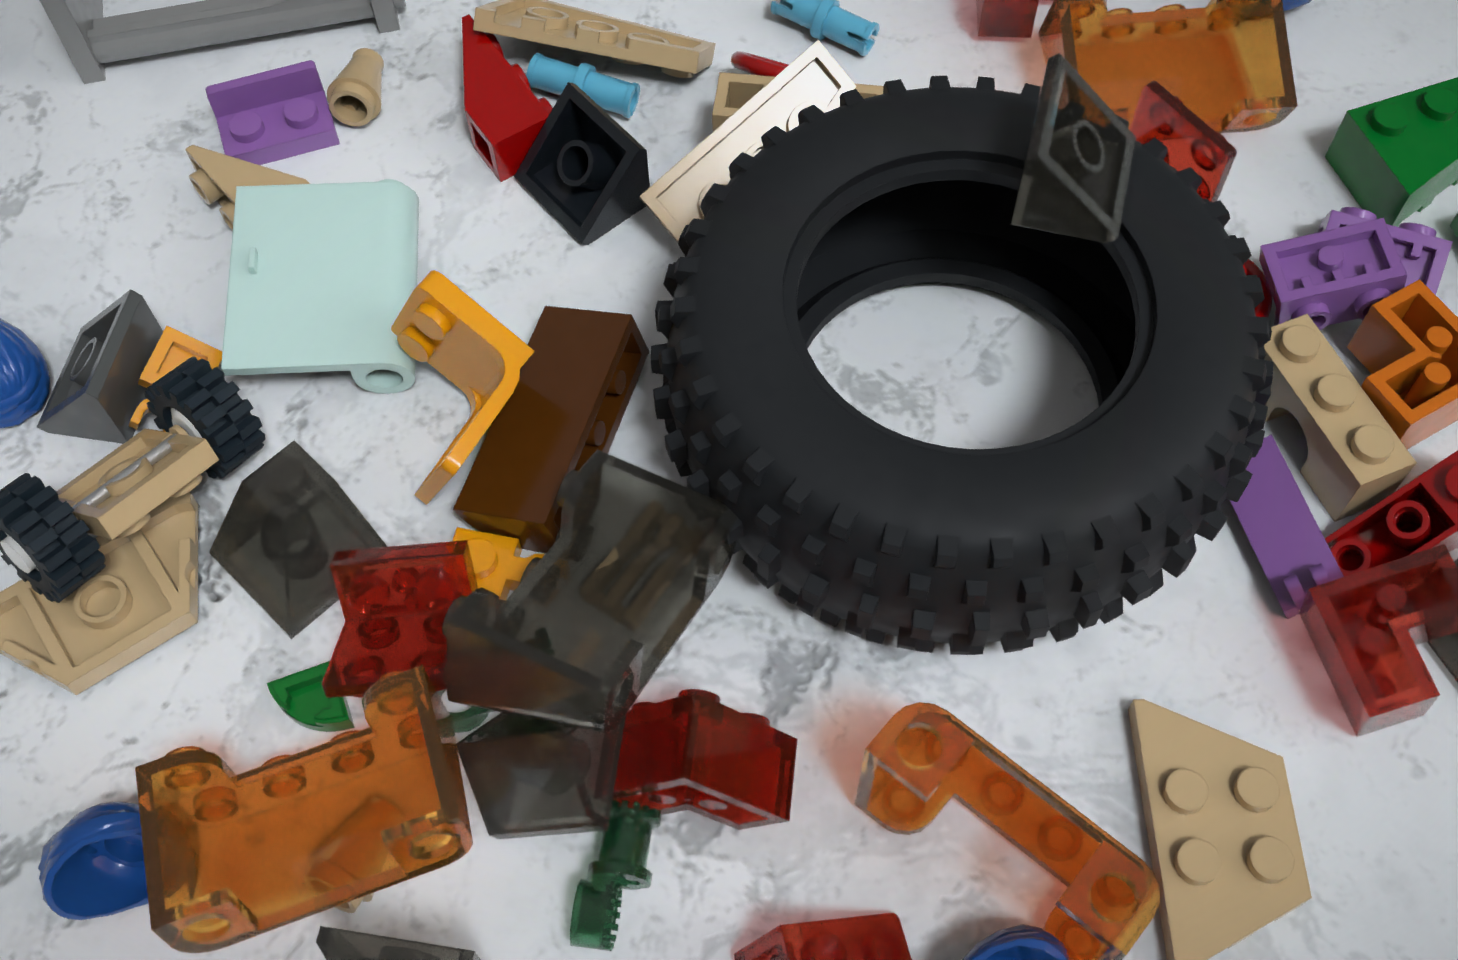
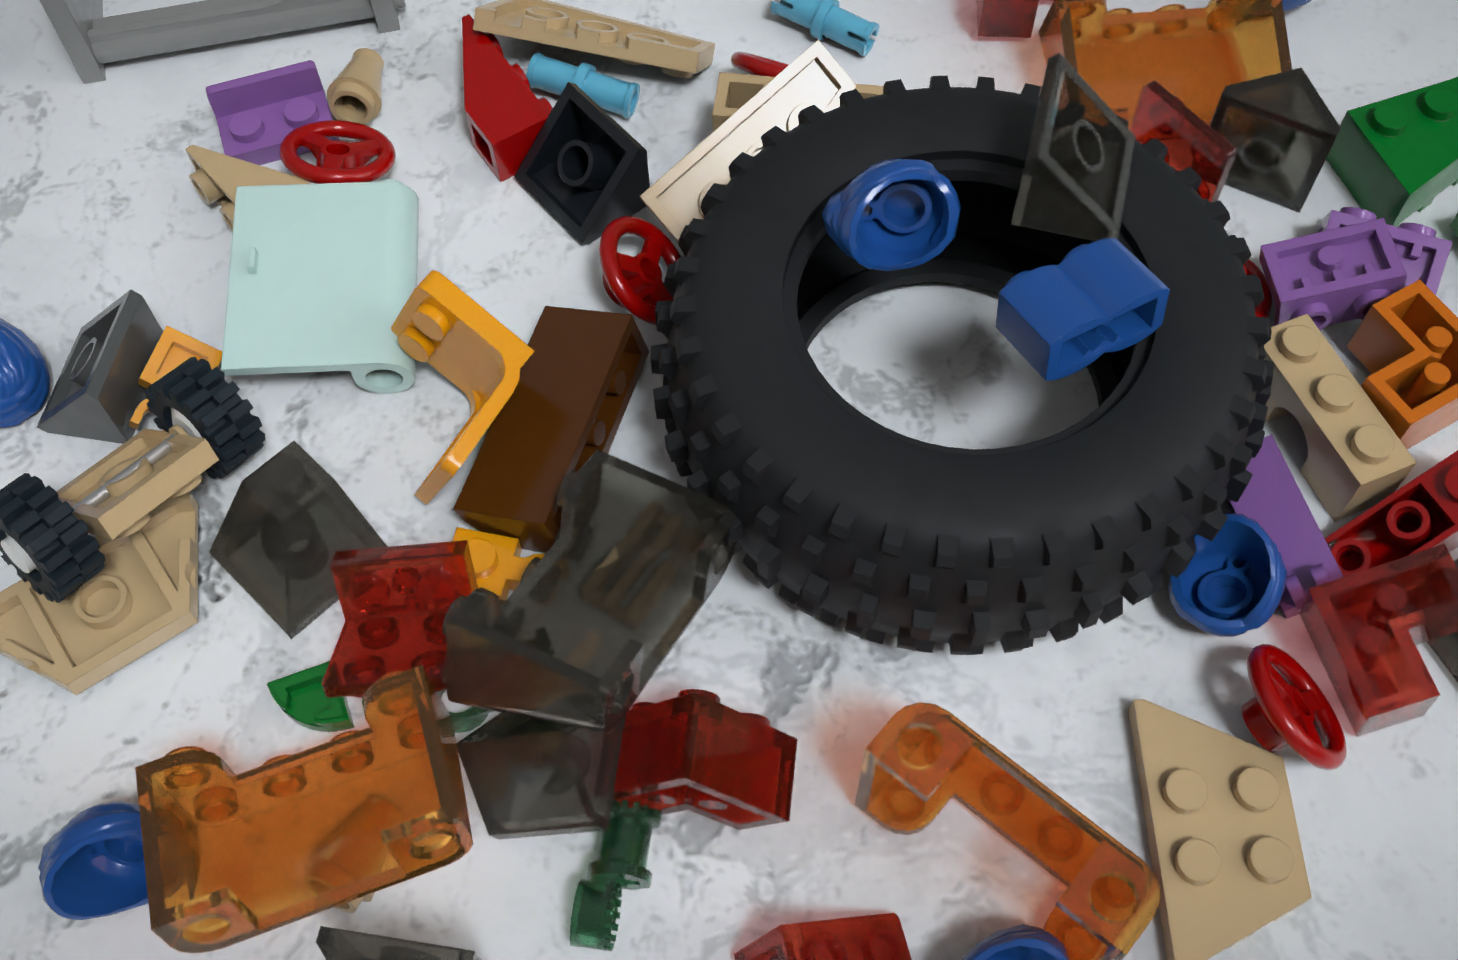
none -> red piece [279,120,396,184]
none -> red piece [599,216,681,325]
none -> blue hair [821,158,961,271]
none -> blue brick [995,238,1170,381]
none -> blue hair [1168,513,1287,637]
none -> clear smoke slope [1193,67,1341,213]
none -> red piece [1241,644,1347,770]

